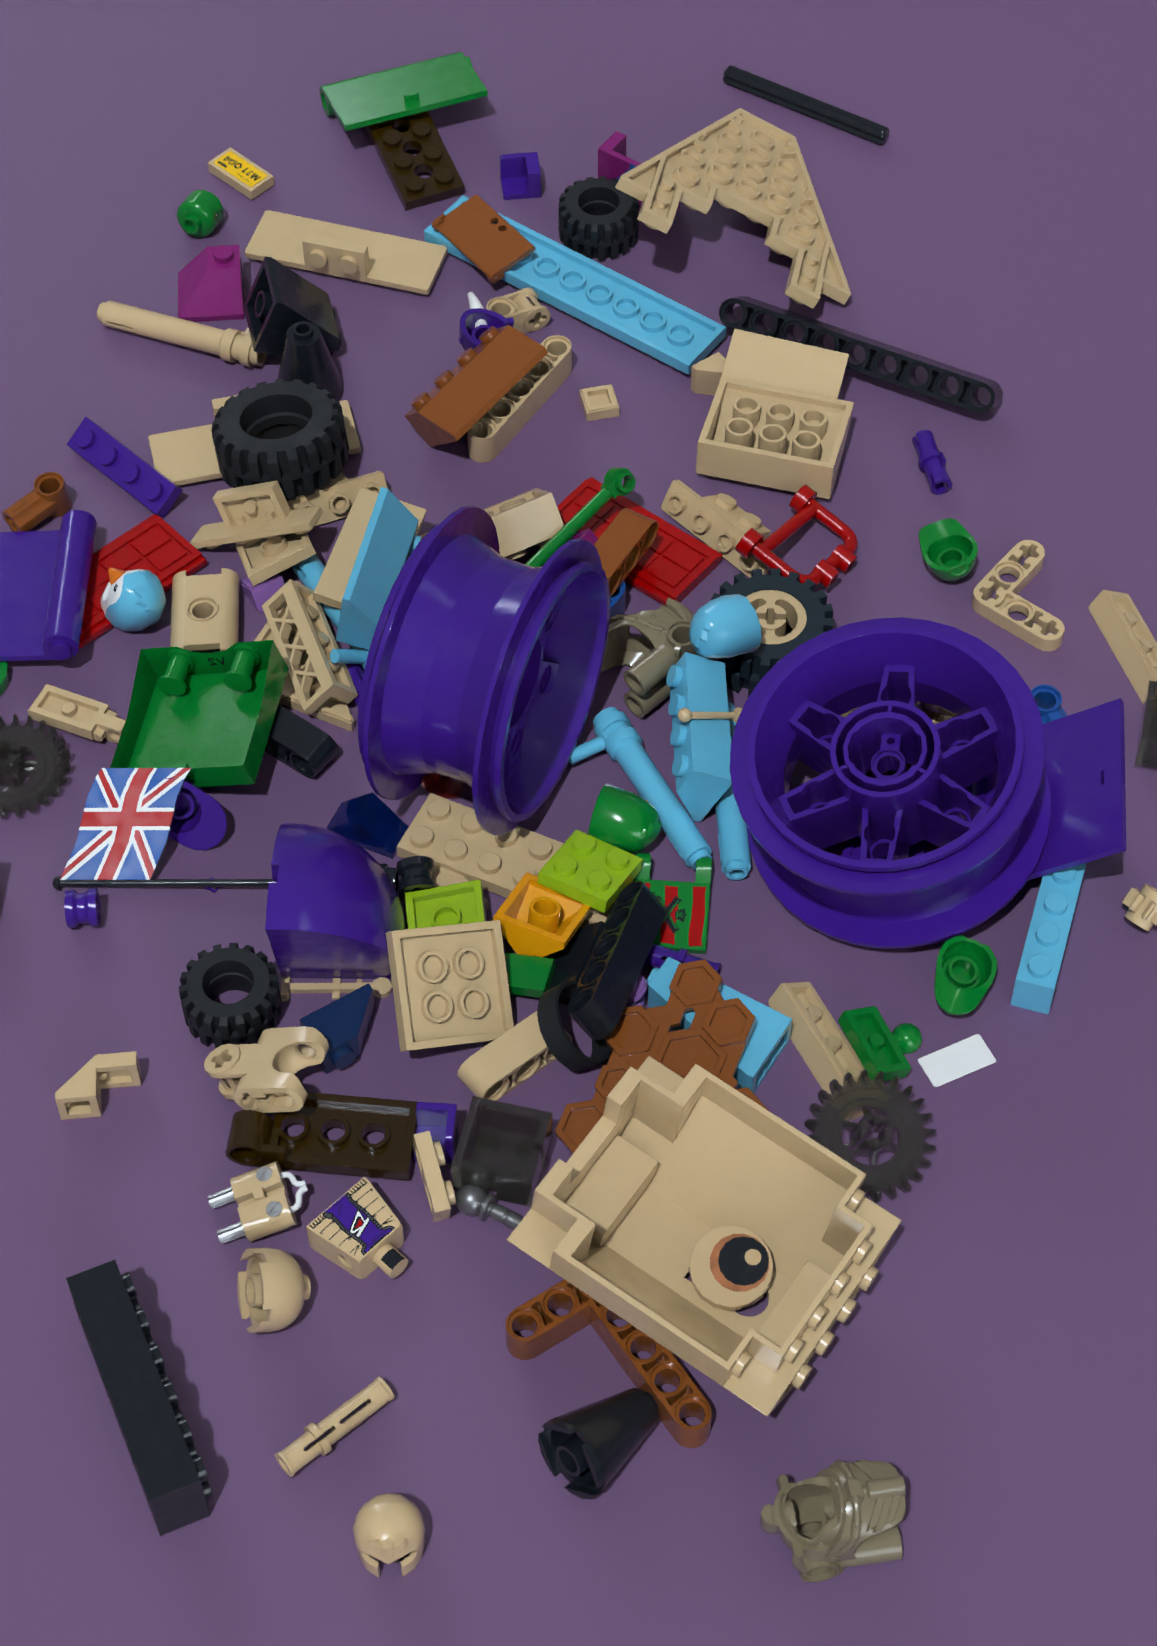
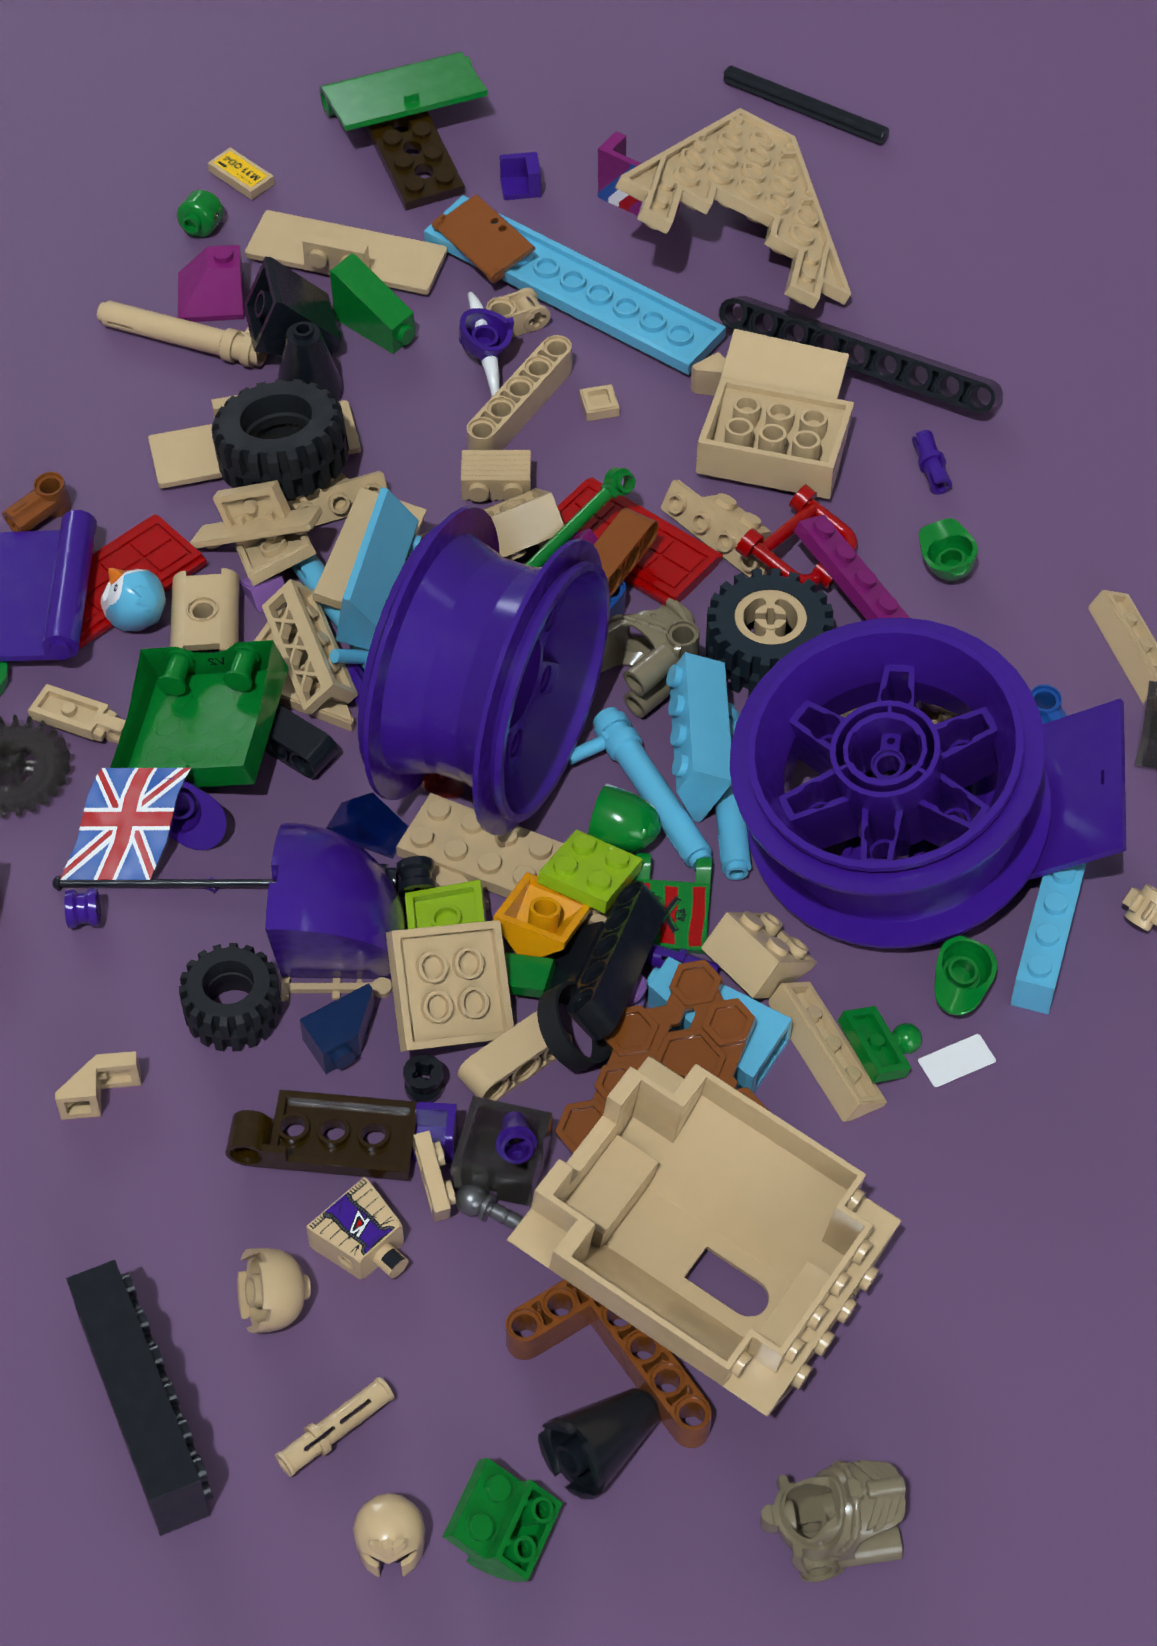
dark purple plate [66,417,183,518] -> none
tan piece [204,1026,329,1113] -> none
tan piece [207,1161,308,1244] -> none
dark orange slope [405,325,548,447] -> none
black tyre [558,176,639,261] -> none
tan hinge [677,707,742,723] -> none
medium azure piece [688,594,762,660] -> none
tile [689,1225,773,1311] -> none
clear smoke gear [804,1069,937,1203] -> none
tan beam [972,540,1065,652] -> none
none -> green slope [330,253,415,354]
none -> black wheel [403,1054,444,1103]
none -> green brick [442,1458,563,1582]
none -> tan brick [461,450,531,502]
none -> dark purple cone [496,1111,537,1164]
none -> tan slope [701,911,817,998]
none -> magenta plate [794,515,910,620]

